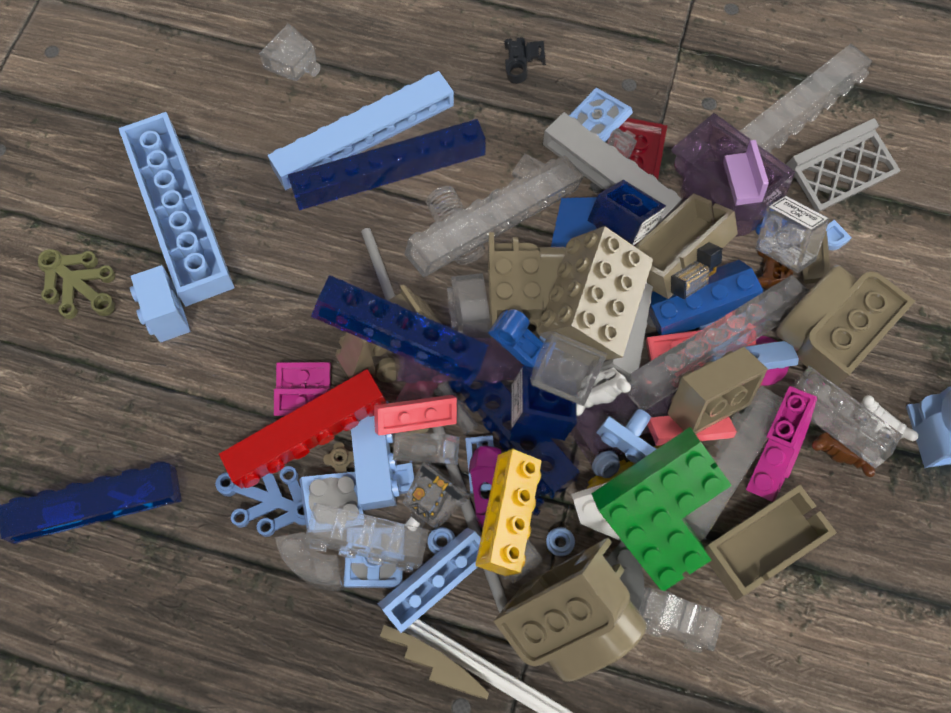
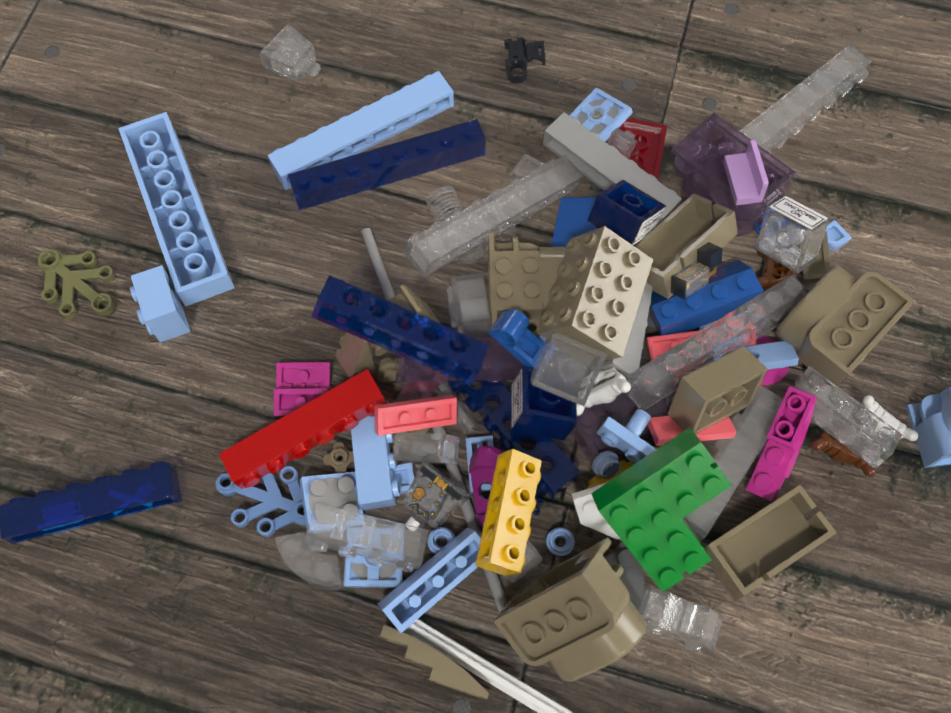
light grey fence [784,118,901,213] -> none

